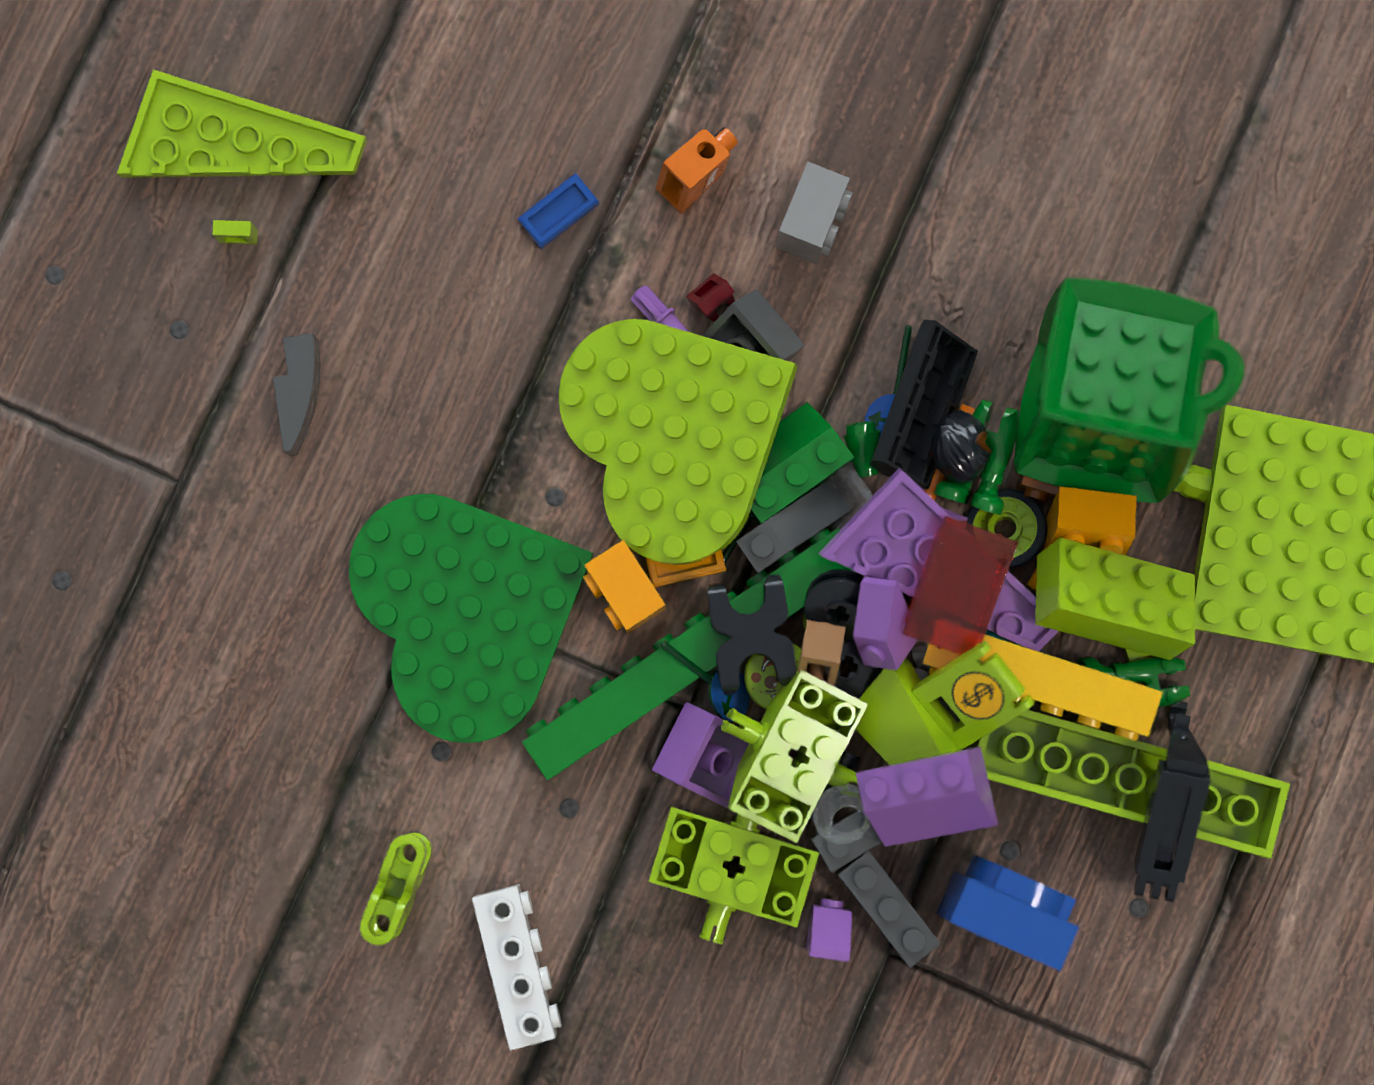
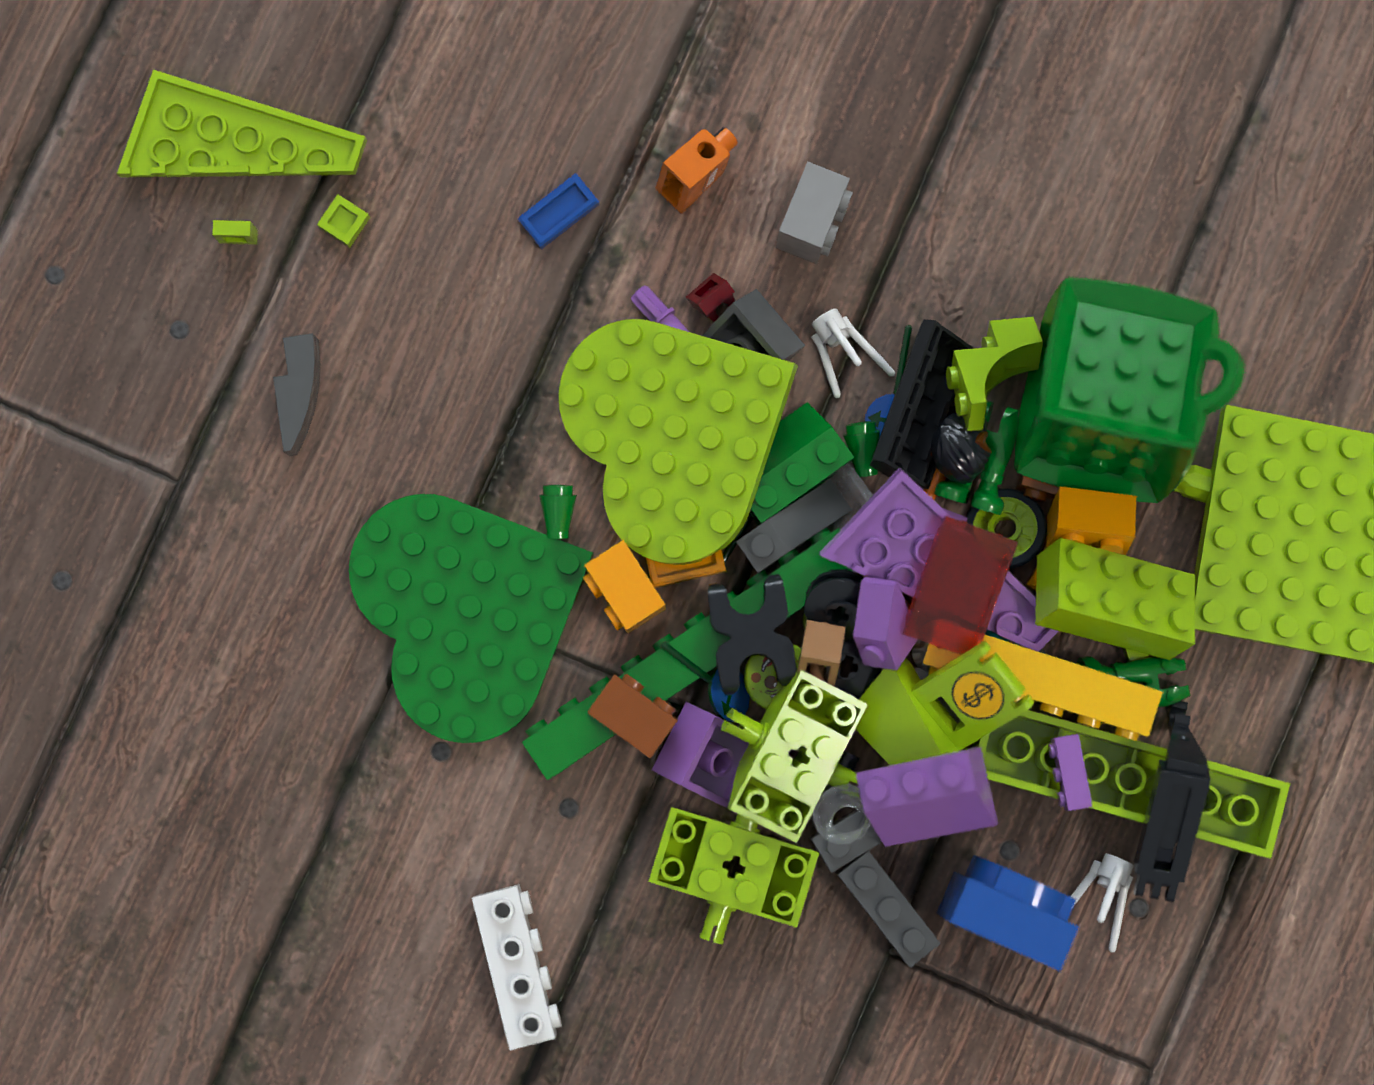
lime piece [360,832,433,945] -> none
medium lavender slope [805,898,852,962] -> none
none -> lime tile [317,194,371,248]
none -> green cone [539,485,577,539]
none -> dark orange brick [587,674,678,758]
none -> white plant [811,308,895,398]
none -> lime arch [946,317,1043,431]
none -> medium lavender piece [1048,734,1093,811]
none -> white plant [1070,853,1134,952]

